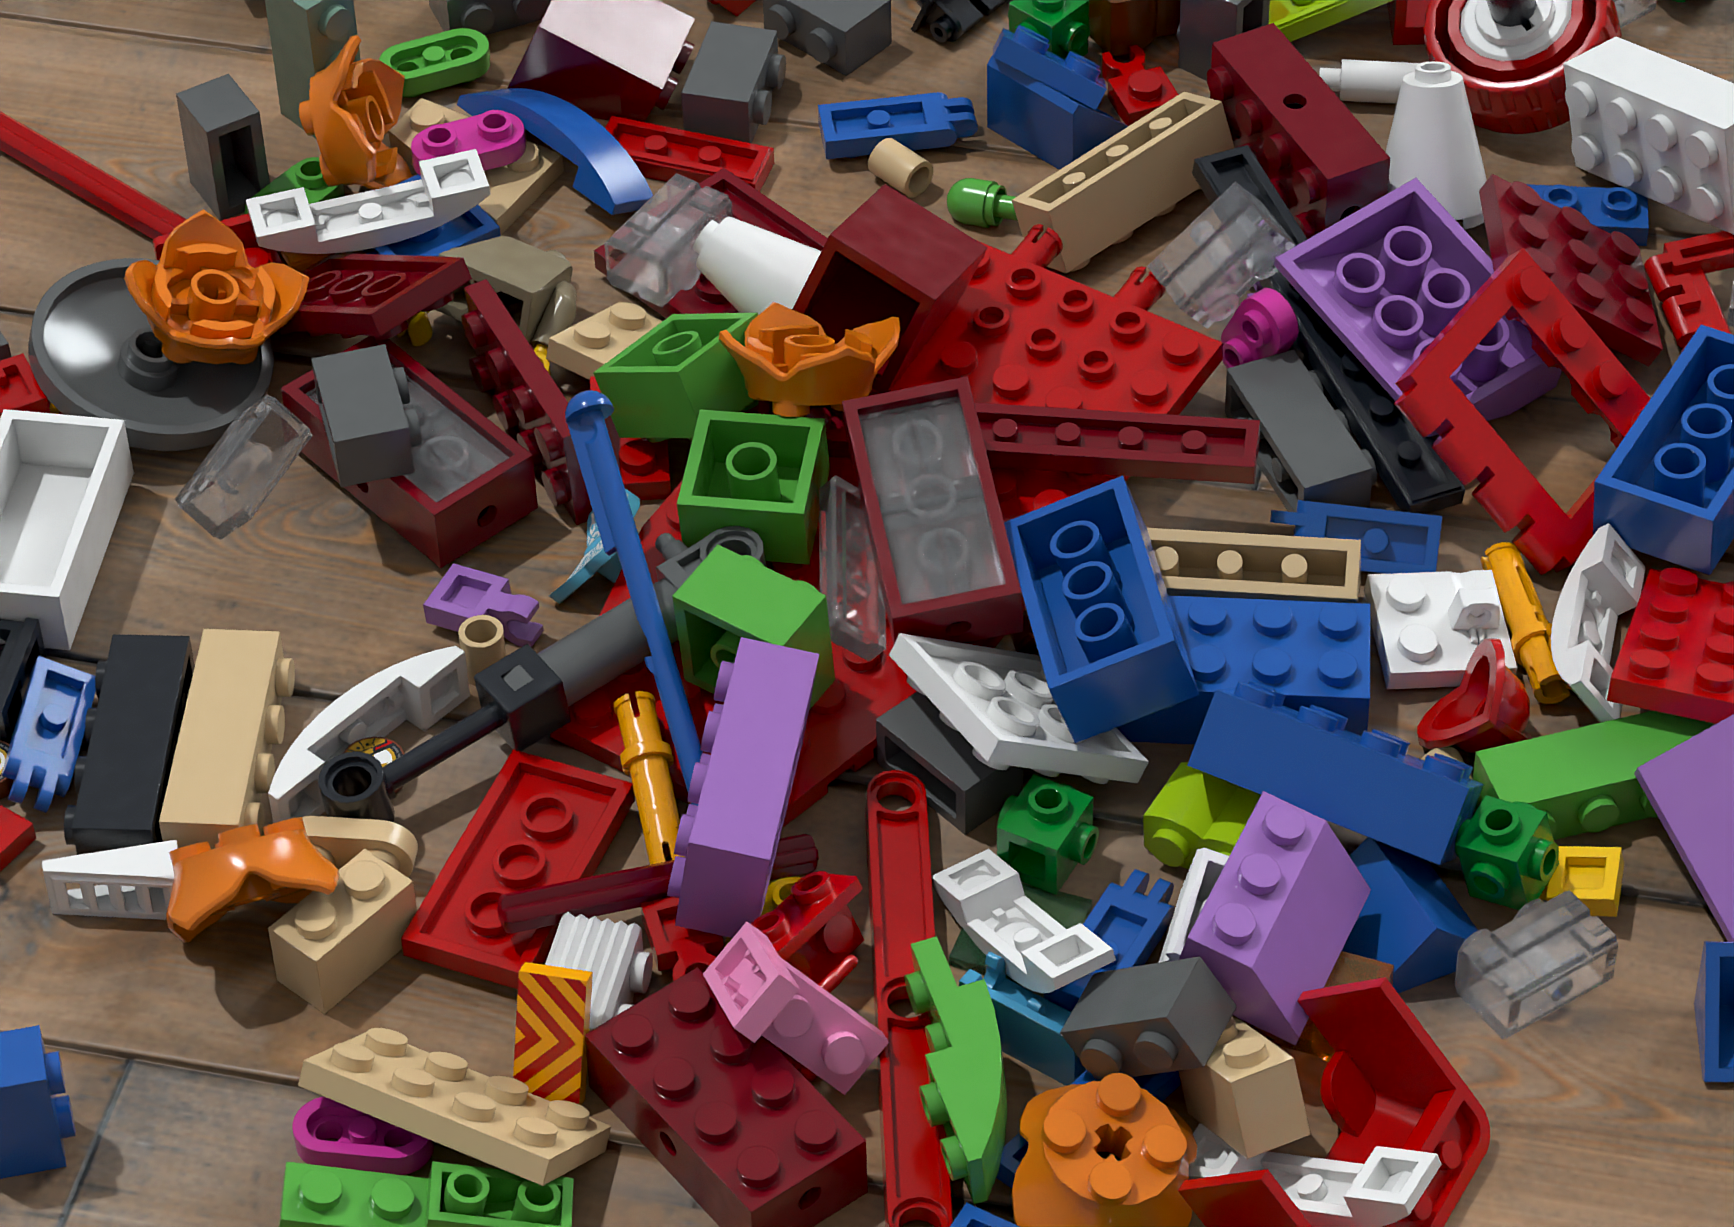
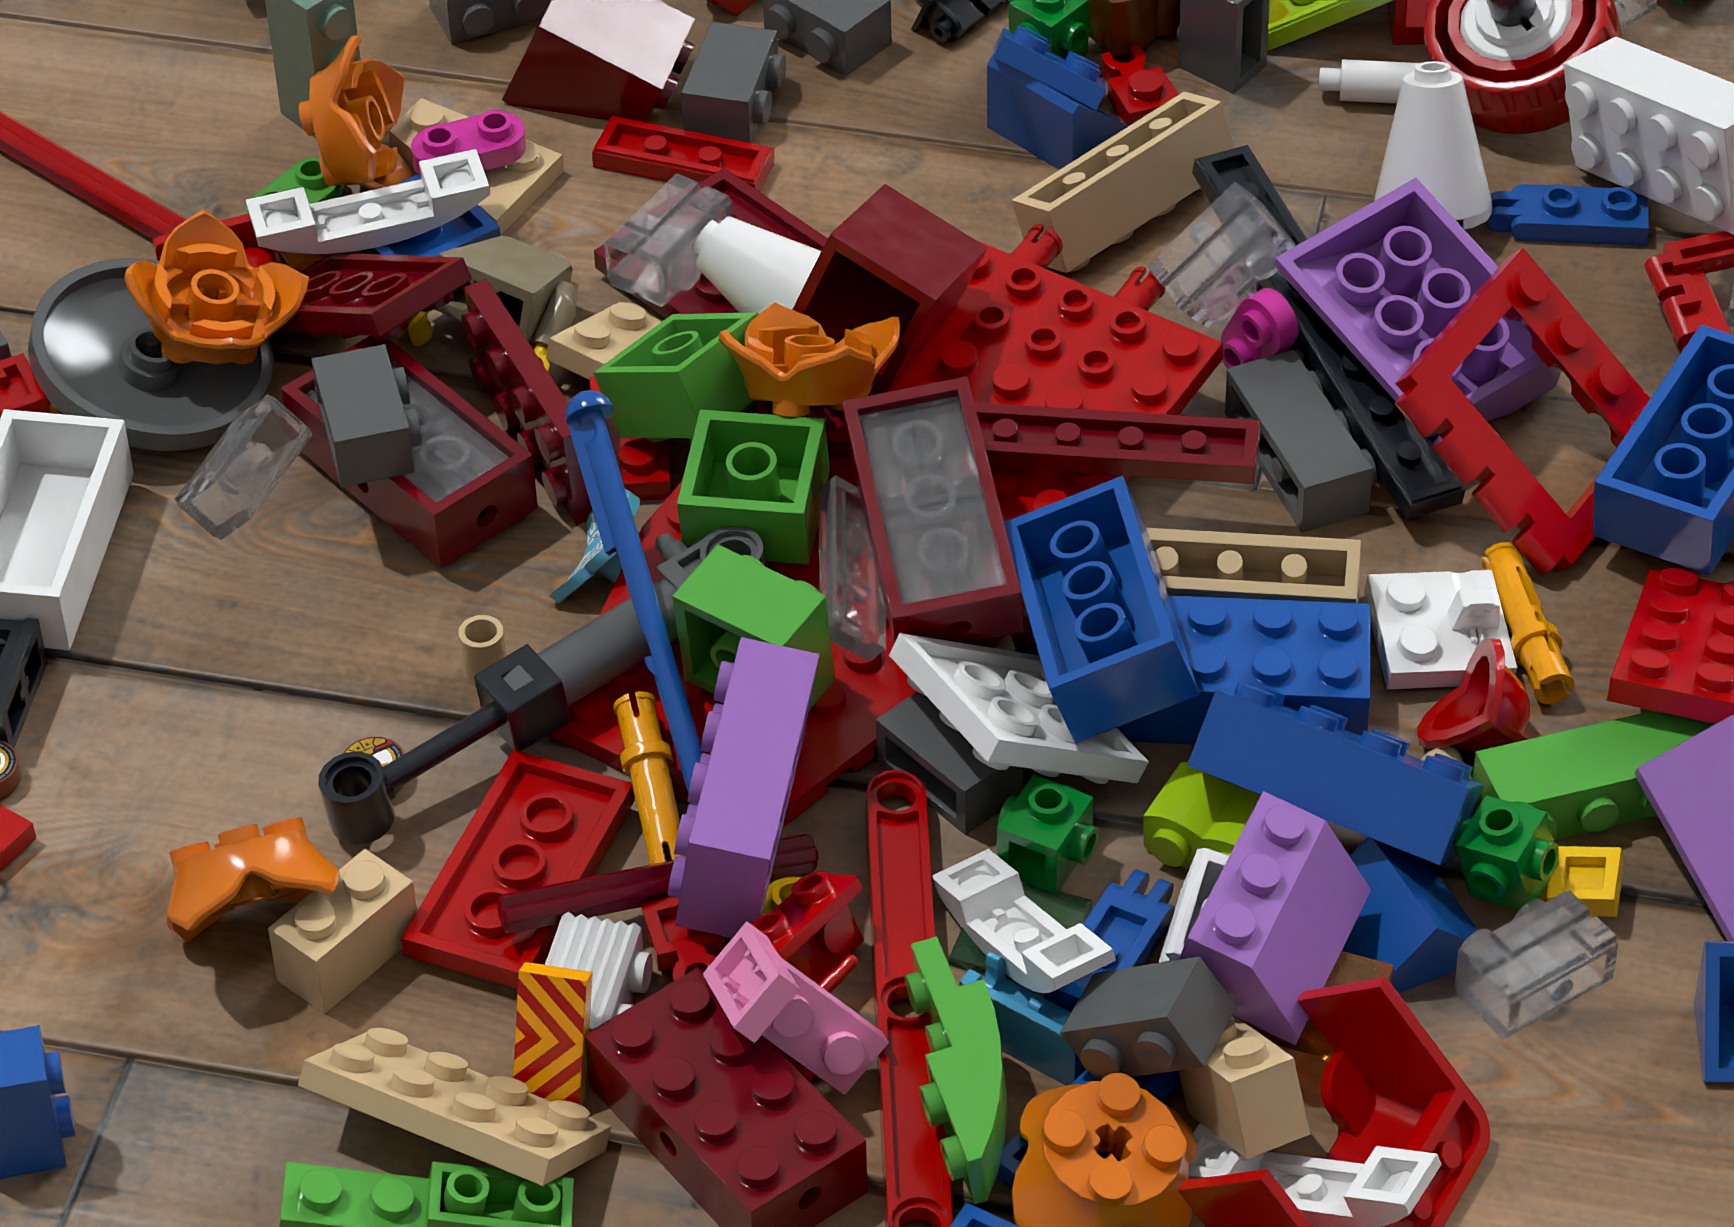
hinge [1,656,96,813] -> none
white slope [42,840,178,920] -> none
black brick [64,634,195,855] -> none
tan brick [159,629,295,850] -> none
dark grey piece [176,73,270,221] -> none
white slope [268,646,470,823] -> none
dark pink plate [292,1096,434,1175] -> none
tan plate [302,816,418,877] -> none
bright green plate [379,28,491,98] -> none
medium lavender plate [423,563,544,647] -> none
blue slope [457,88,655,215] -> none
blue hinge [818,92,978,159] -> none
tan hinge [868,138,933,198] -> none
bright green cylinder [947,178,1018,228] -> none
dark red brick [1207,23,1390,239] -> none
blue hinge [1270,500,1443,574] -> none
dark red plate [1479,174,1663,367] -> none
white slope [1551,523,1645,723] -> none

